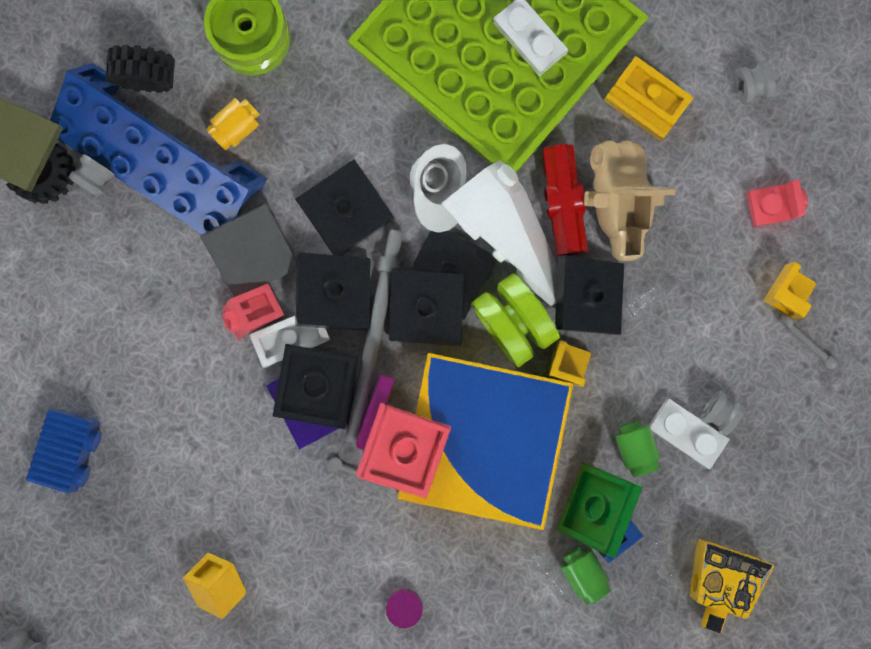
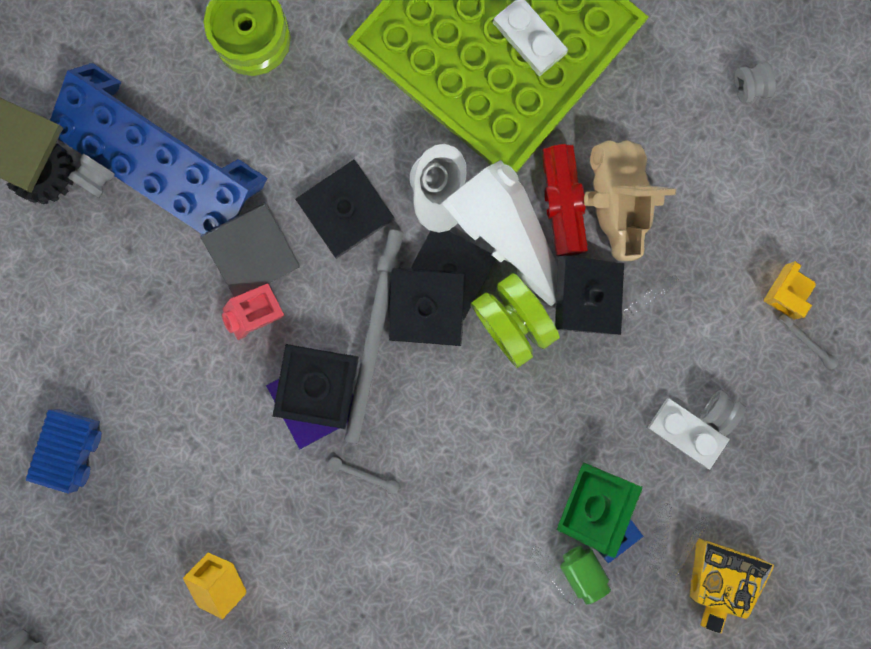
black tyre [105,45,175,93] -> none
yellow brick [206,98,260,151] -> none
white plate [249,316,331,368] -> none
black plate [295,252,371,331] -> none
magenta plate [355,375,397,450] -> none
coral tile [355,403,451,499] -> none
magenta tile [386,589,423,628] -> none
blue tile [397,353,574,530] -> none
yellow panel [545,340,592,387] -> none
yellow plate [603,56,694,142] -> none
bright green brick [615,420,661,477] -> none
coral bracket [746,180,808,227] -> none

